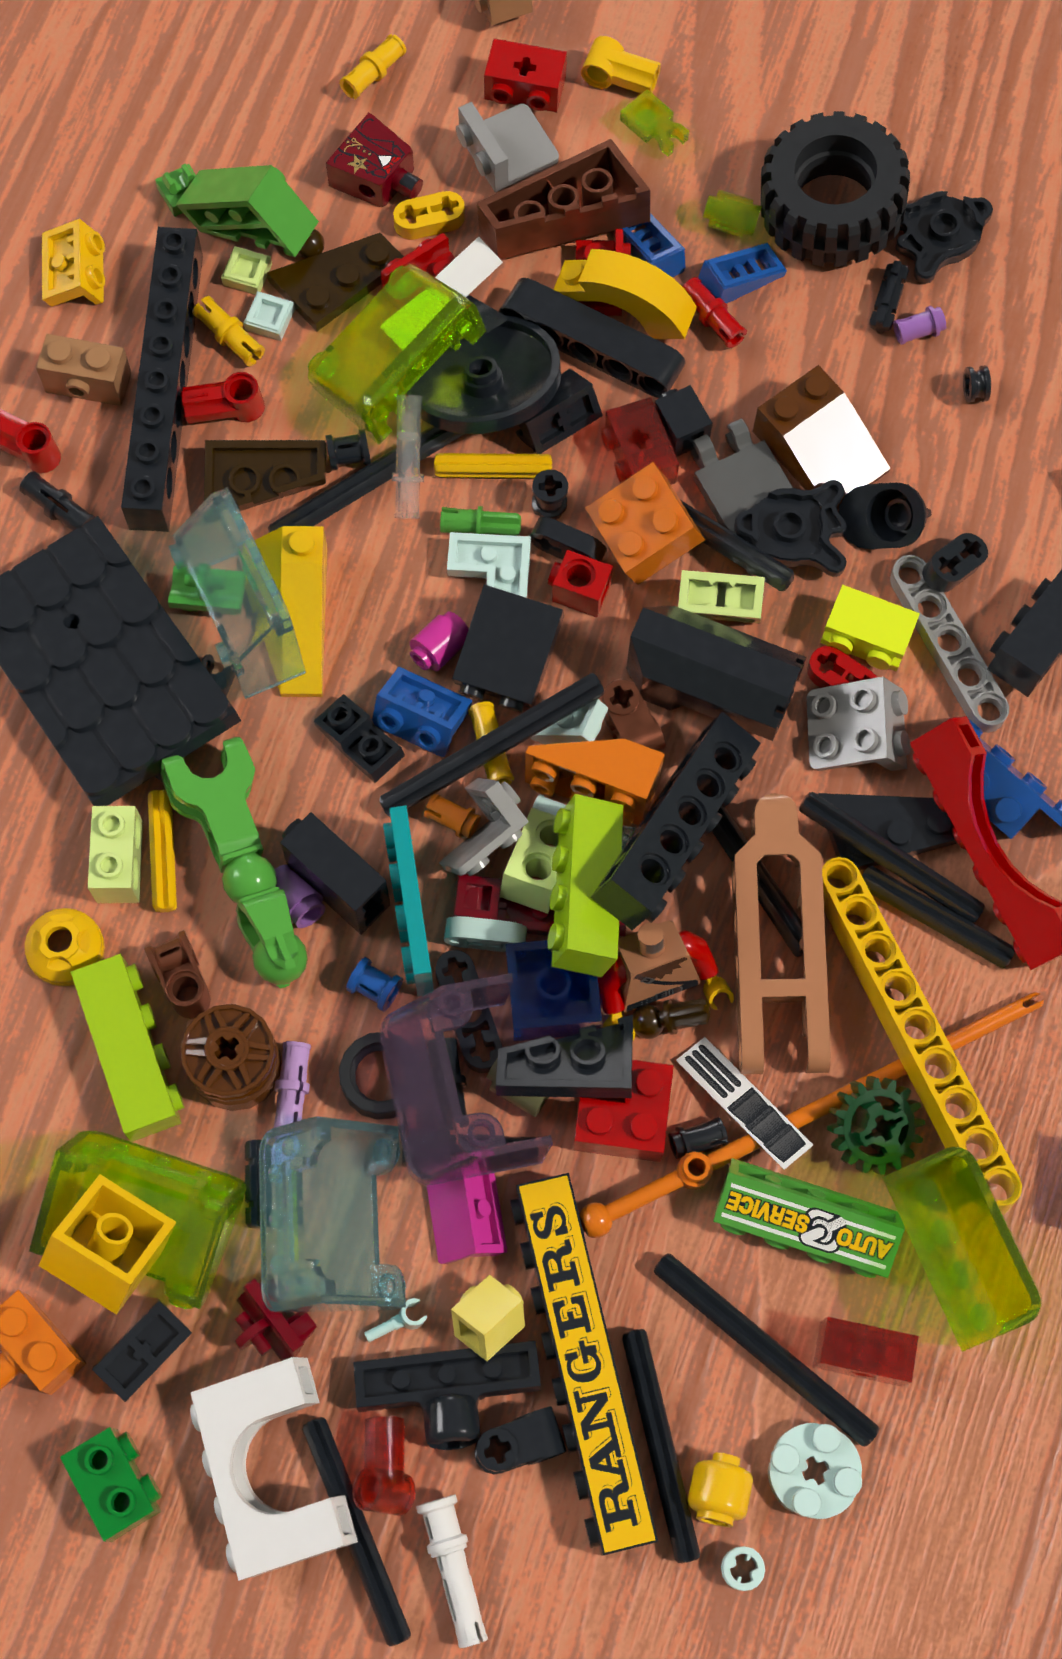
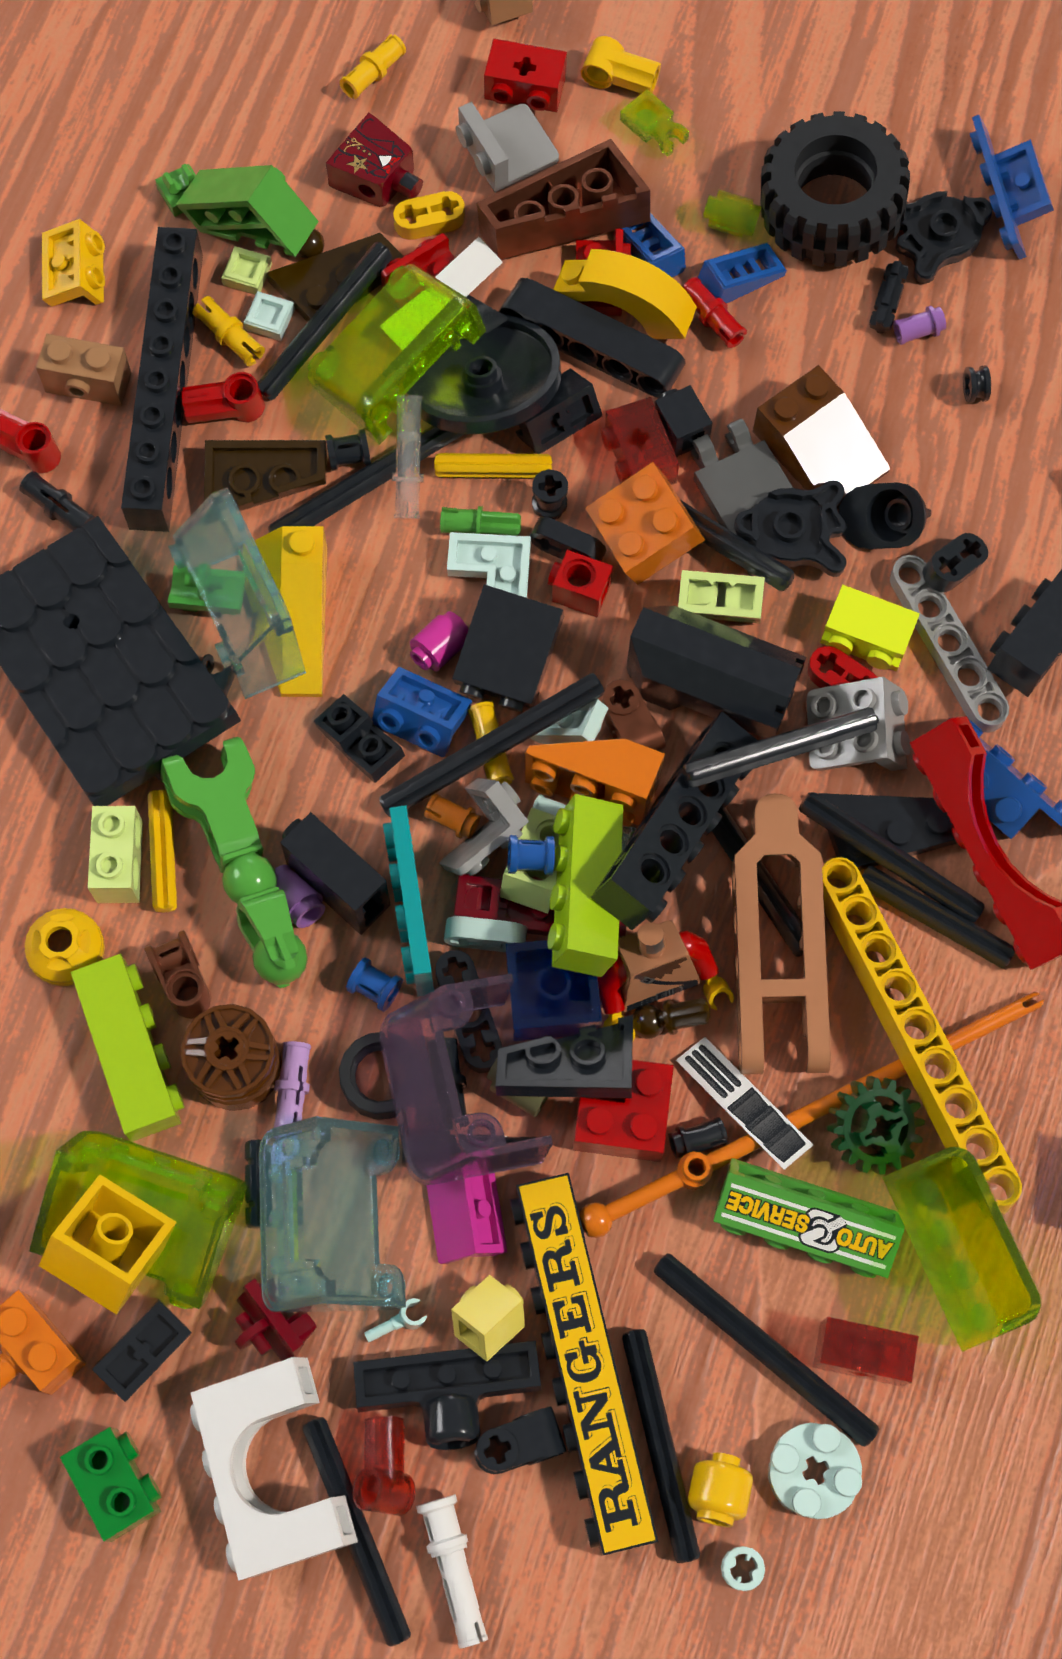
none -> black axle [257,242,392,400]
none -> blue bush [507,835,555,875]
none -> black axle [682,707,879,788]
none -> blue bracket [970,114,1054,260]

